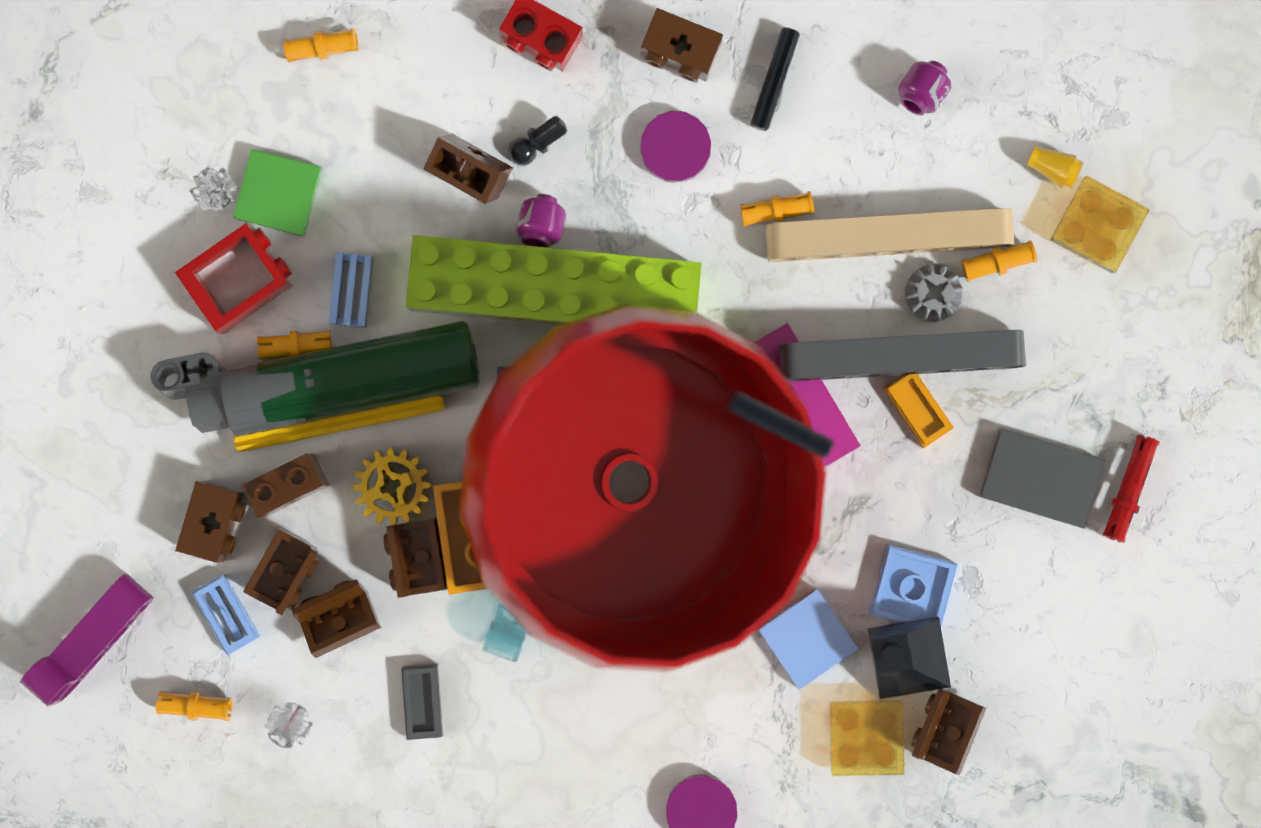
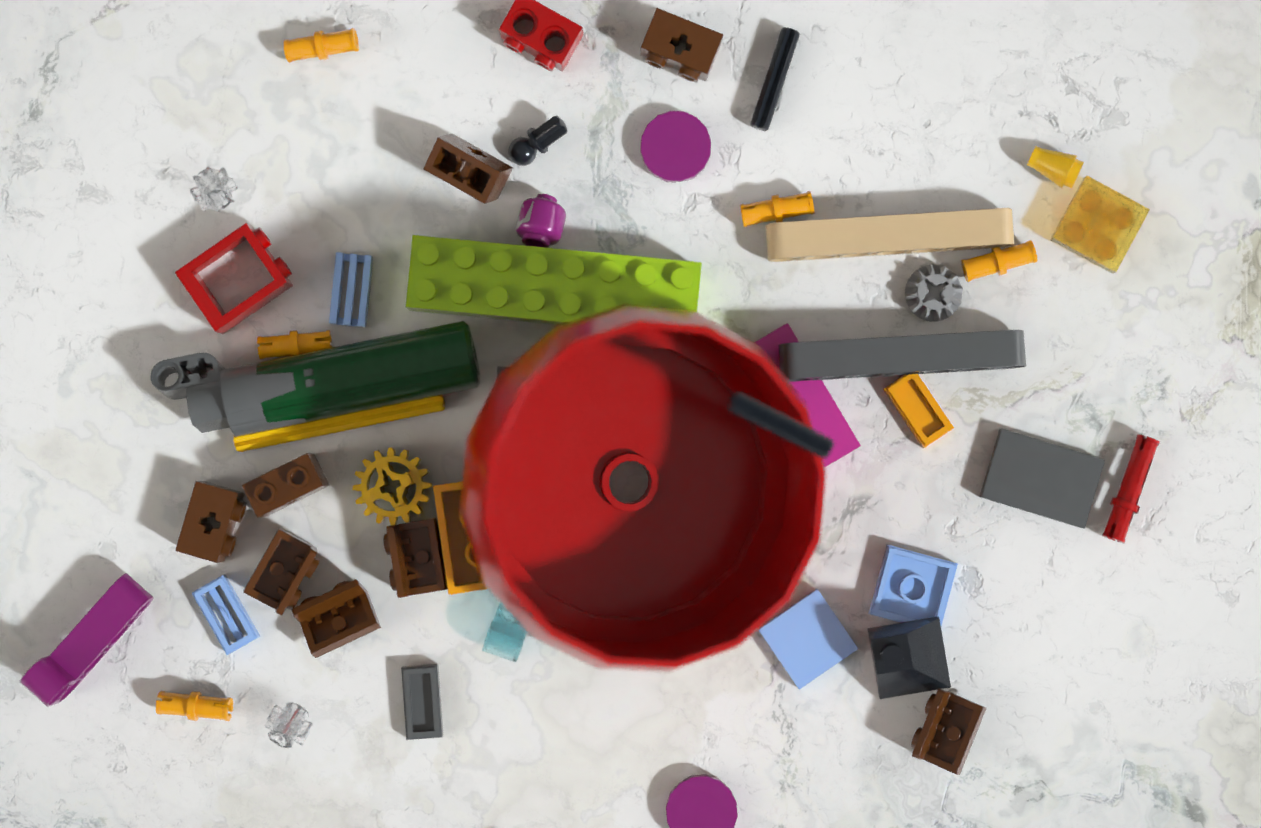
bright green tile [233,149,322,237] -> none
clear yellow plate [829,701,905,776] -> none
magenta head [898,60,952,116] -> none

